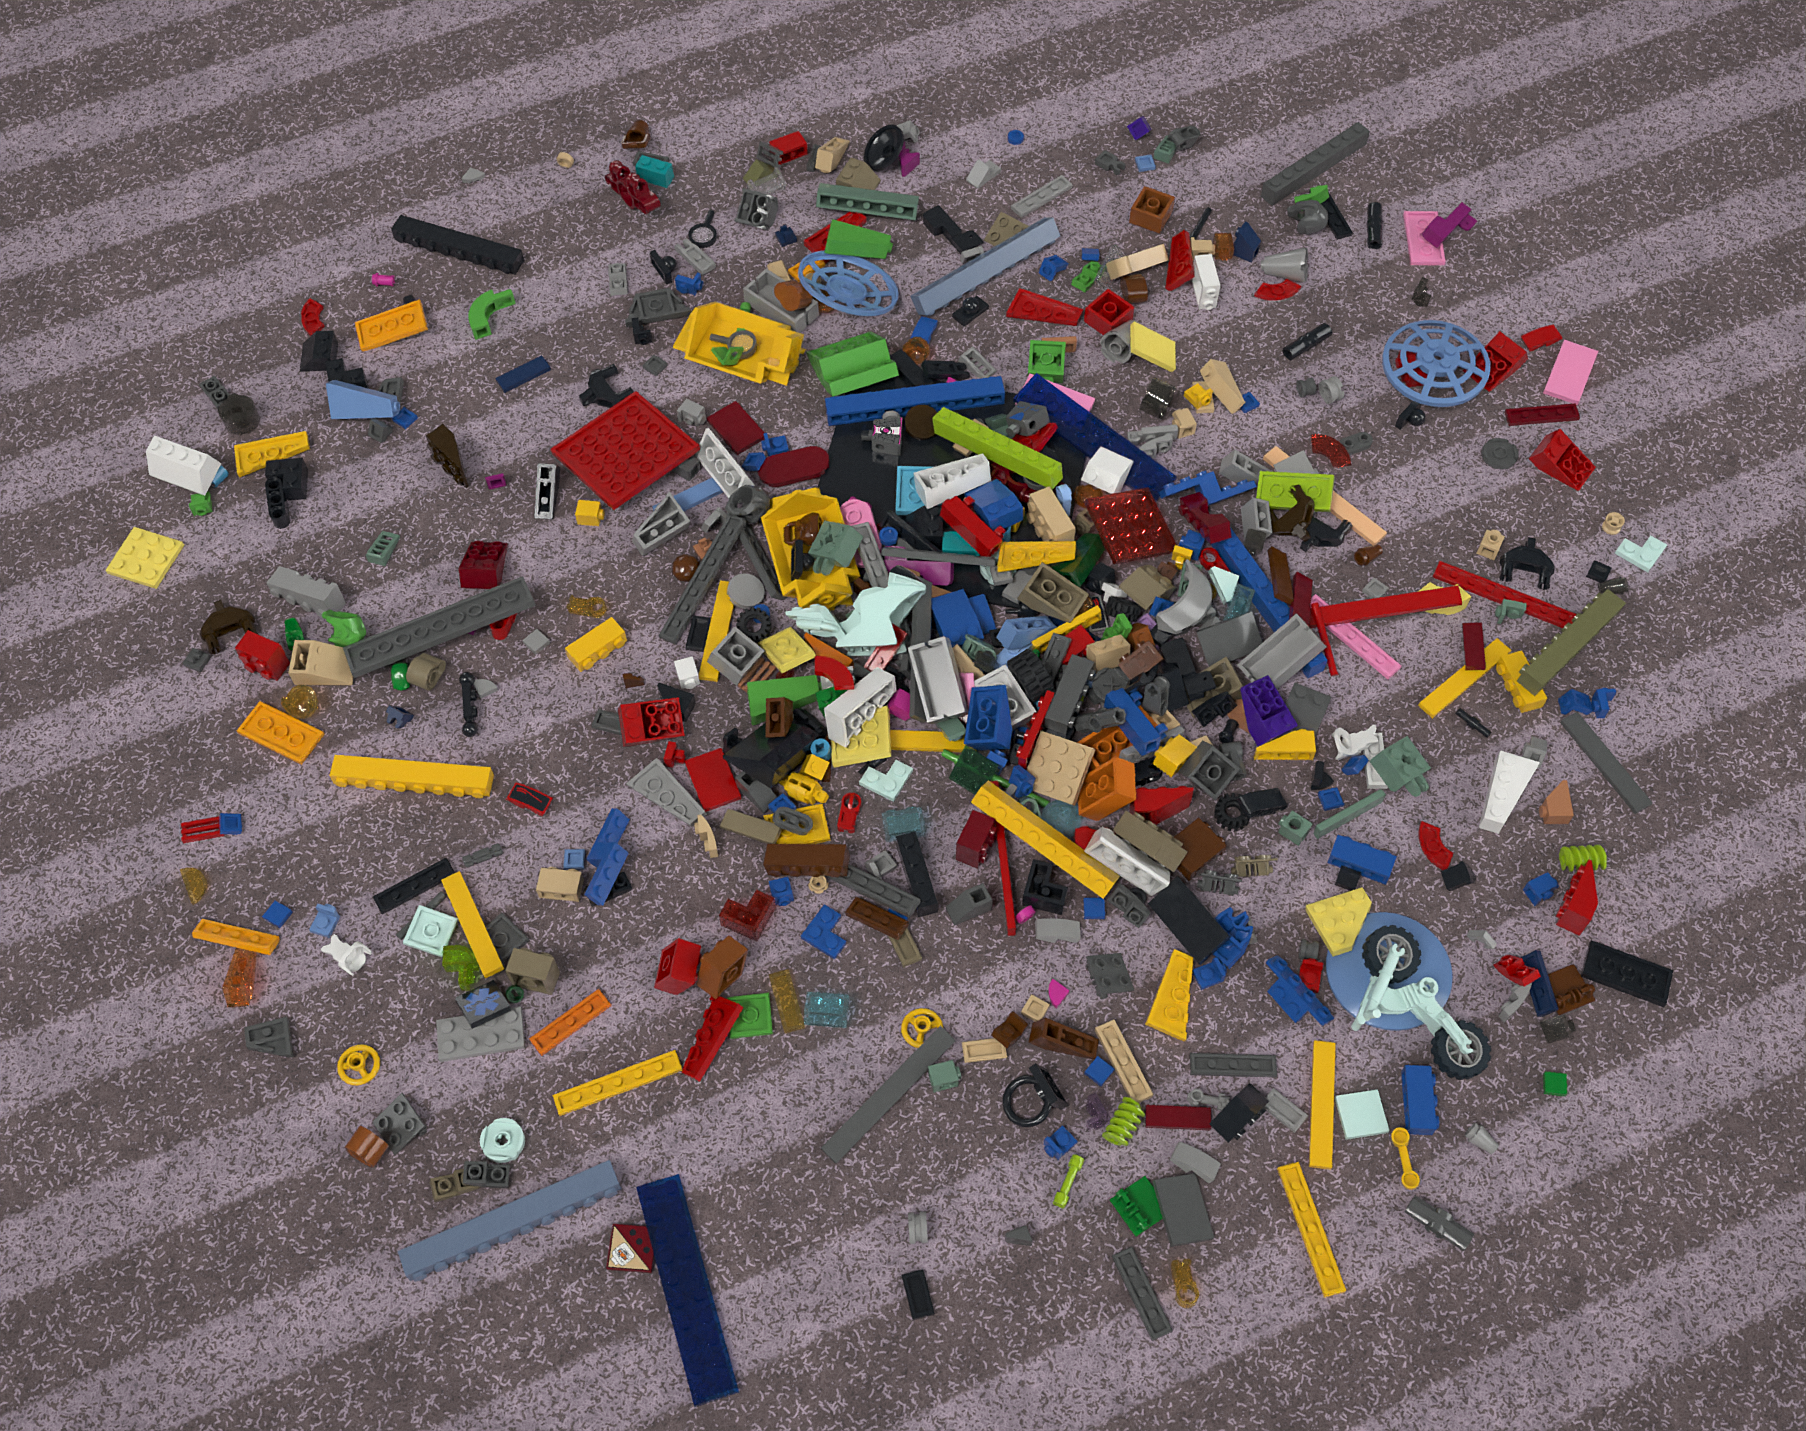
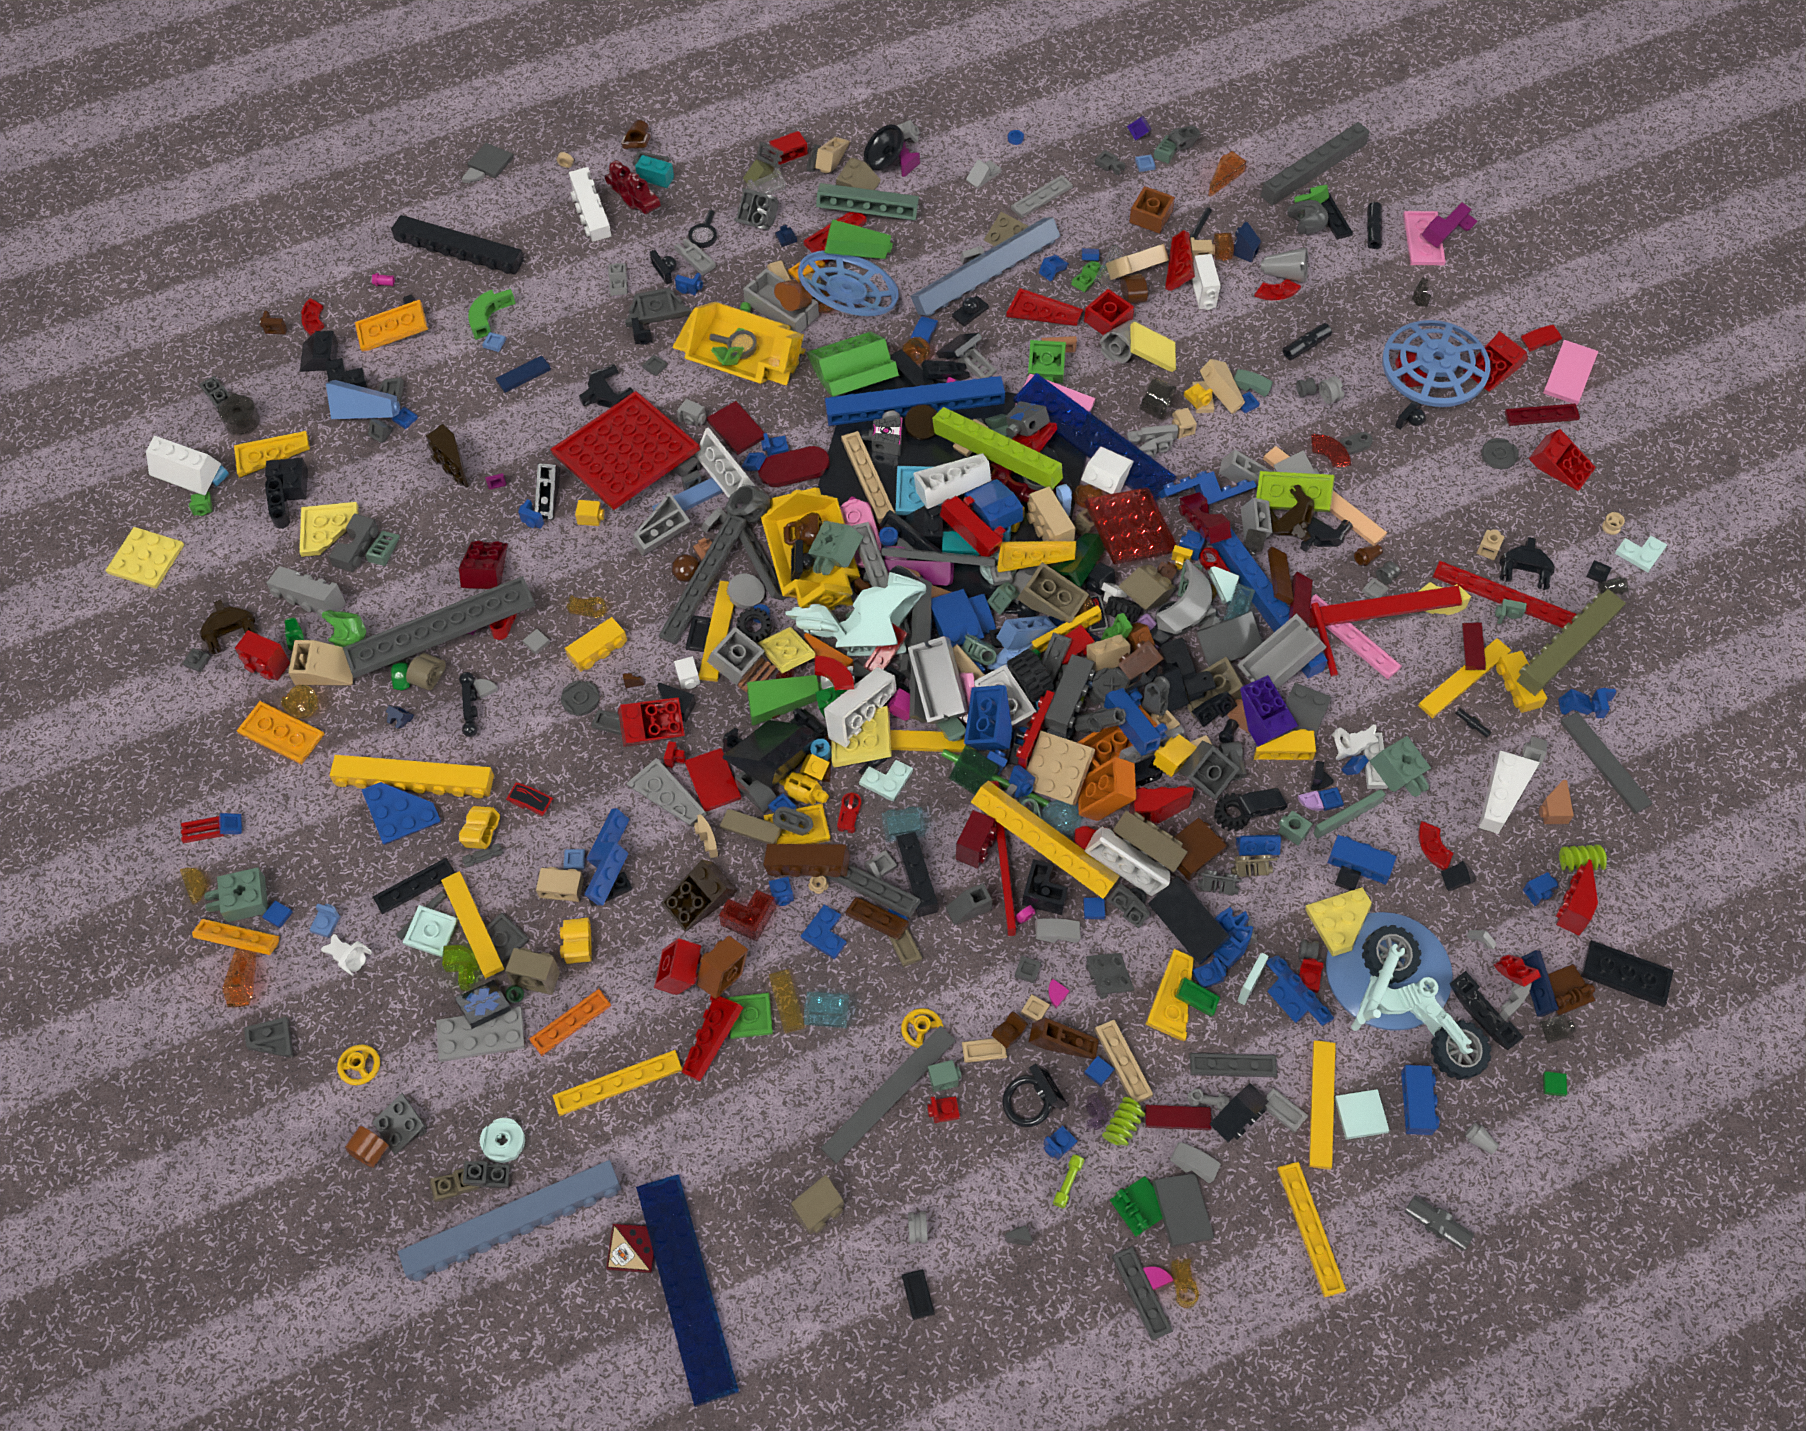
reddish brown slope [766,697,793,738] -> none
black piece [923,205,984,254] -> none
clear smoke tile [974,650,995,673] -> none
blue tile [1149,596,1174,617] -> none
yellow bar [1391,1128,1420,1190] -> none
none -> sand green hinge [204,867,268,922]
none -> reddish brown bracket [260,311,287,335]
none -> light yellow plate [300,502,358,557]
none -> dark grey arch [329,513,378,572]
none -> blue plate [362,782,441,845]
none -> yellow brick [459,806,500,849]
none -> dark grey tile [467,143,514,179]
none -> medium blue tile [482,332,506,352]
none -> blue bracket [518,499,544,529]
none -> yellow brick [560,918,592,964]
none -> dark grey tile [561,680,600,716]
none -> white wedge [569,167,611,242]
none -> dark brown slope [661,859,738,932]
none -> dark grey tile [681,470,702,490]
none -> dark tan slope [791,1175,844,1235]
none -> tan plate [841,431,895,524]
none -> red bracket [927,1096,960,1123]
none -> black tile [936,333,982,360]
none -> sand green bracket [987,582,1020,615]
none -> dark grey plate [1015,956,1042,984]
none -> dark pink tile [1143,1267,1173,1291]
none -> green tile [1175,977,1220,1017]
none -> clear orange slope [1208,151,1246,197]
none -> sand green slope [1234,369,1273,397]
none -> blue bracket [1236,835,1281,856]
none -> light aqua tile [1237,953,1269,1005]
none -> lavender tile [1298,791,1324,811]
none -> dark grey wheel [1376,561,1400,585]
none -> black slope [1450,971,1524,1051]

